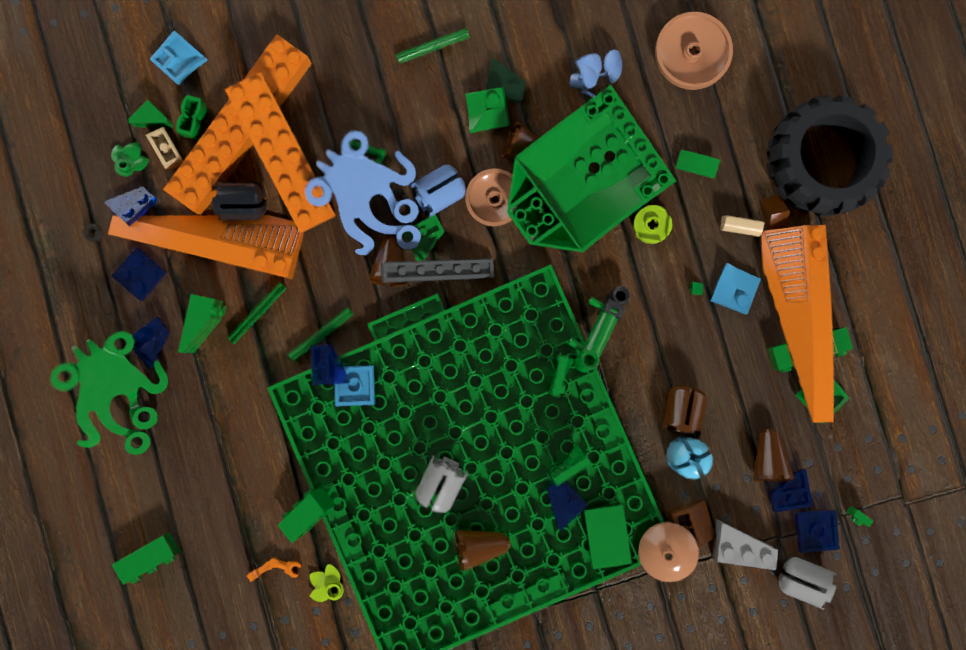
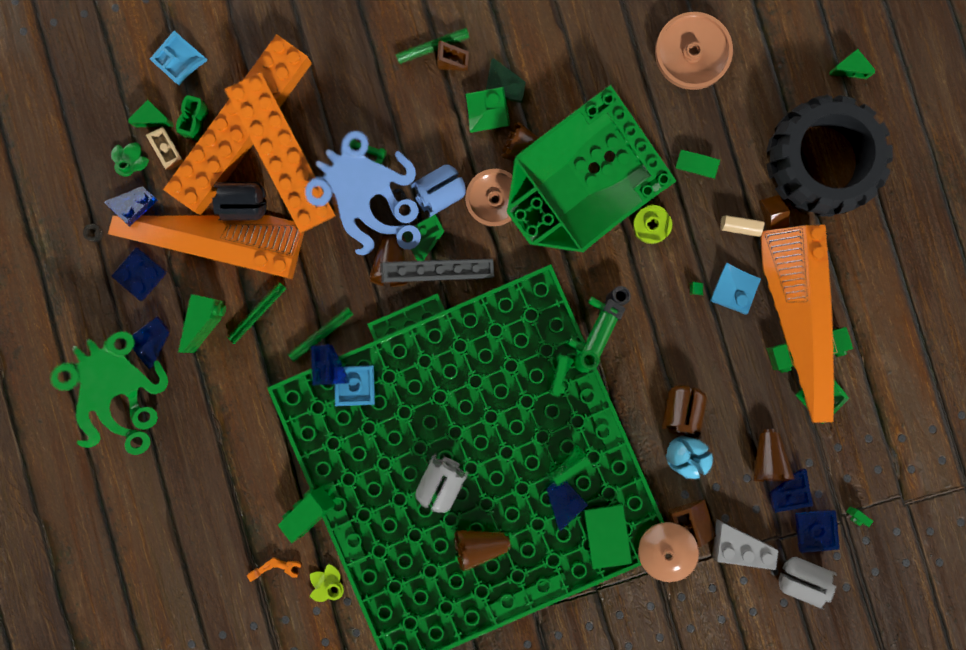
green brick [112,532,180,585] -> none
medium blue plant [570,50,622,98] -> none
none -> reddish brown slope [437,41,469,71]
none -> green slope [830,49,875,79]

